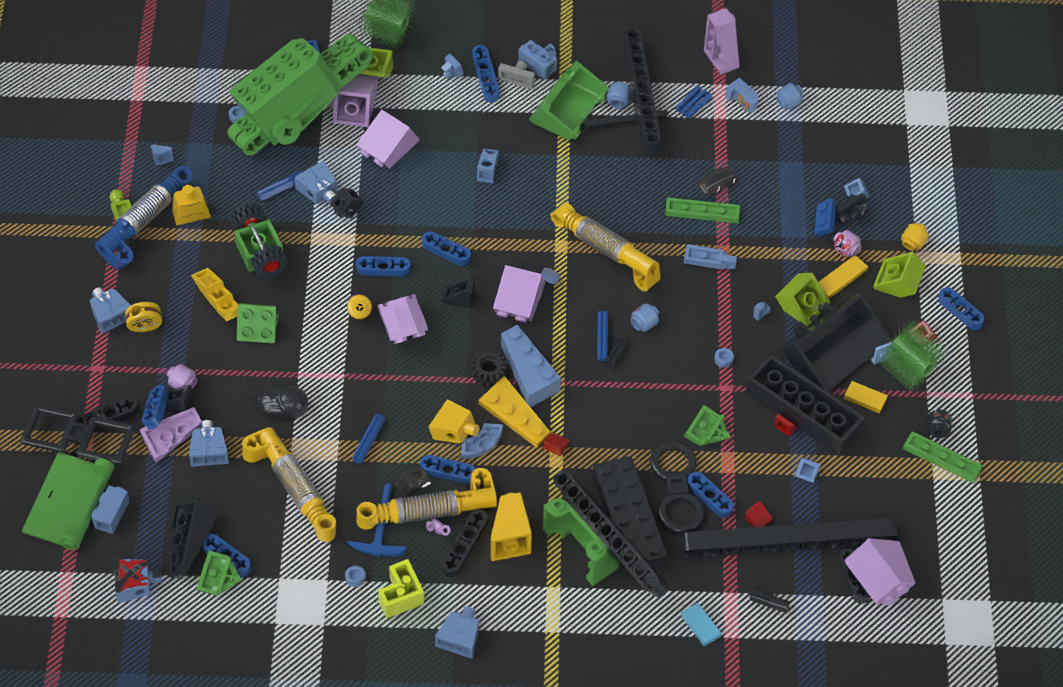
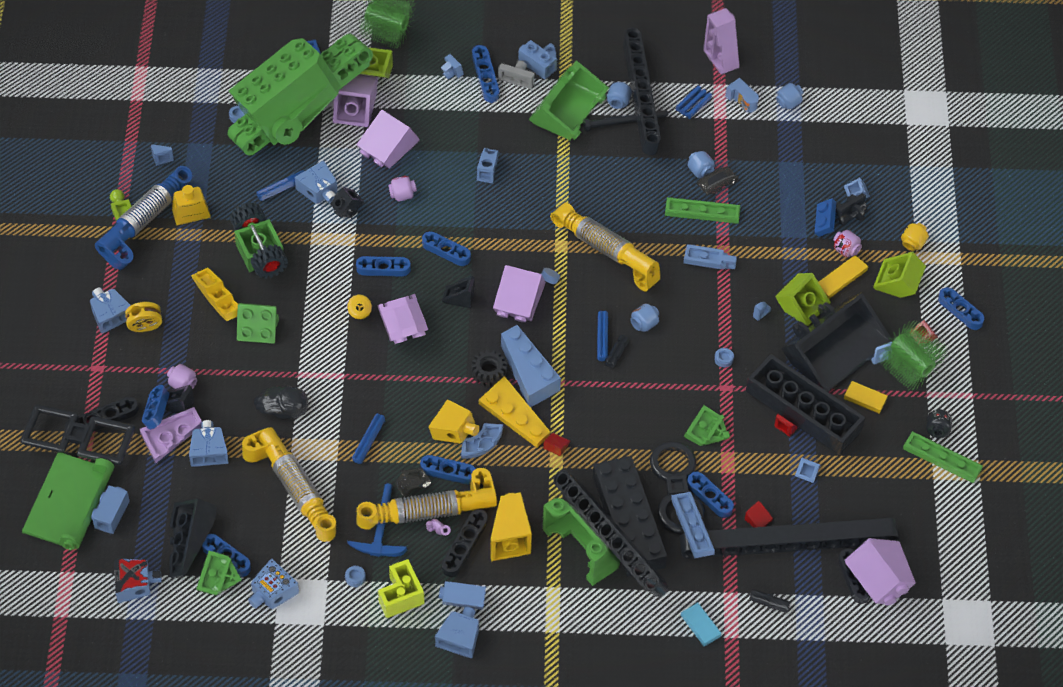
none -> medium blue torso [248,559,299,609]
none -> lavender head [389,176,417,202]
none -> medium blue brick [439,581,486,610]
none -> medium blue tile [671,492,715,558]
none -> medium blue head [688,151,715,178]

